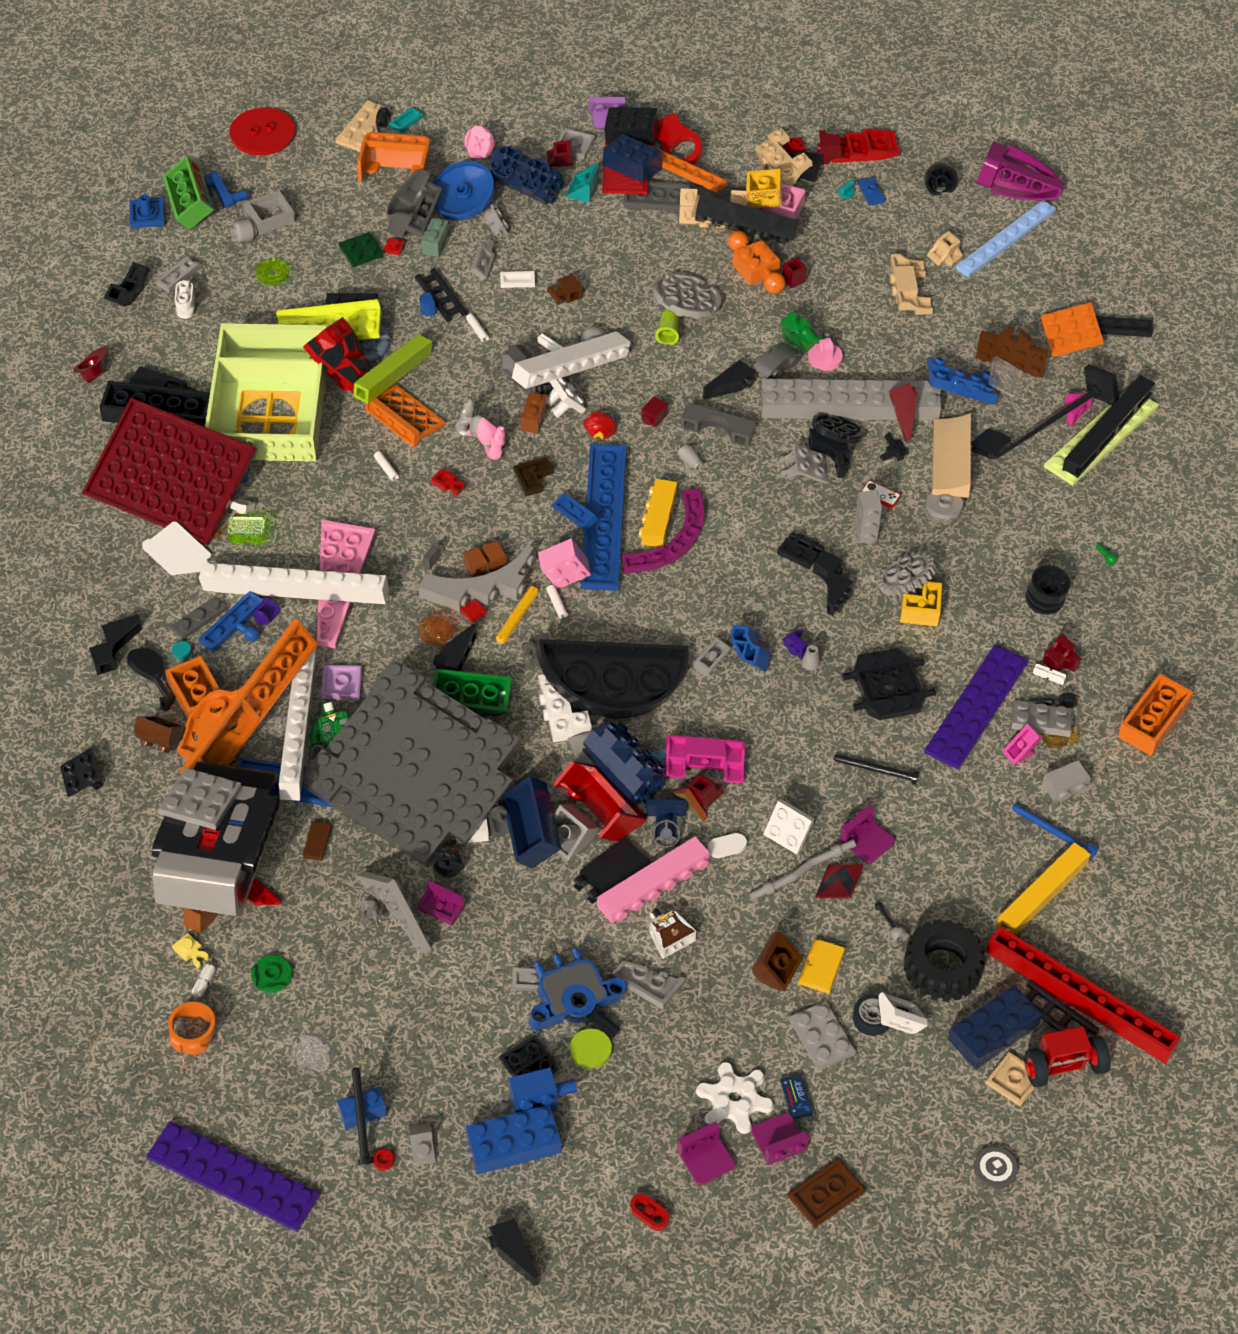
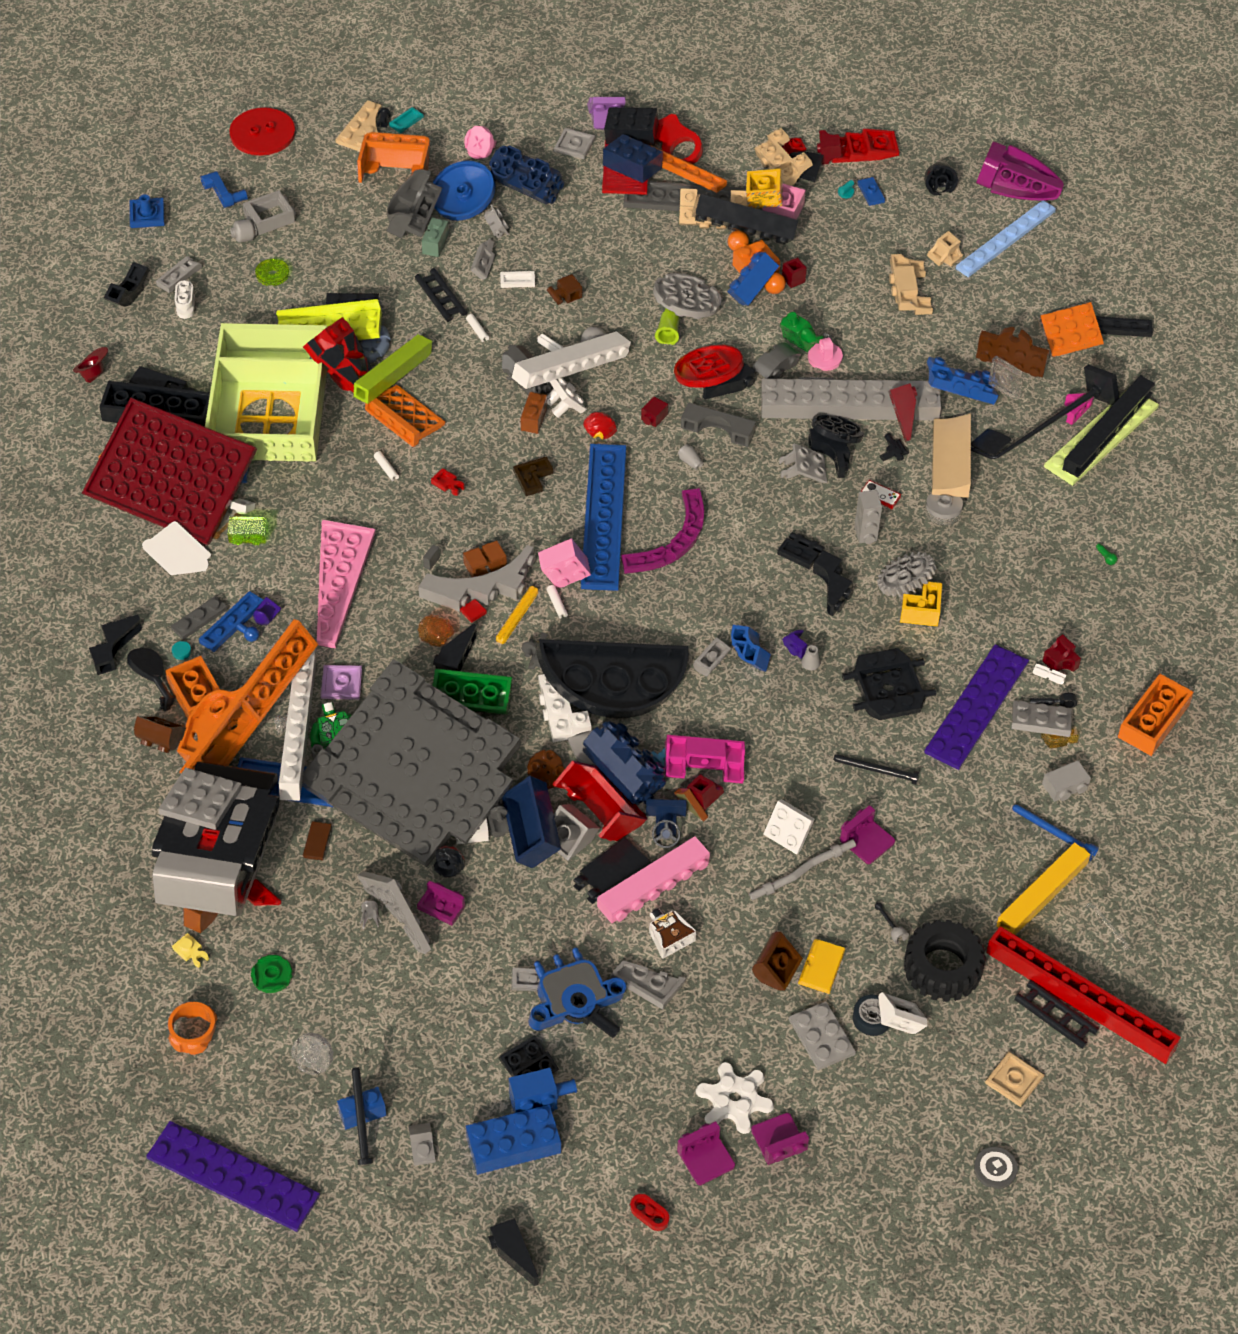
black hinge [60,748,102,797] -> none
bright green brick [163,156,214,229] -> none
white piece [192,964,216,998] -> none
white brick [199,563,389,604] -> none
dark green plate [338,232,384,268] -> none
red tile [373,1149,395,1171] -> none
red plate [384,238,405,256] -> none
blue brick [419,292,436,316] -> none
hair [455,398,505,460] -> none
dark red brick [547,140,573,167] -> none
blue plate [552,493,598,532] -> none
teal slope [565,163,599,203] -> none
lime tile [570,1029,612,1069] -> none
yellow brick [639,479,677,547] -> none
white tile [707,833,747,858] -> none
dark blue tile [780,1075,812,1119] -> none
reddish brown tile [787,1158,866,1229] -> none
dark red piece [815,864,864,898] -> none
dark blue piece [948,985,1042,1070] -> none
dark pink slope [1002,723,1043,765] -> none
brick [1024,1027,1111,1087] -> none
black wheel [1025,565,1070,615] -> none
none -> reddish brown plate [527,750,565,789]
none -> red plate [674,345,744,388]
none -> blue brick [727,252,779,306]

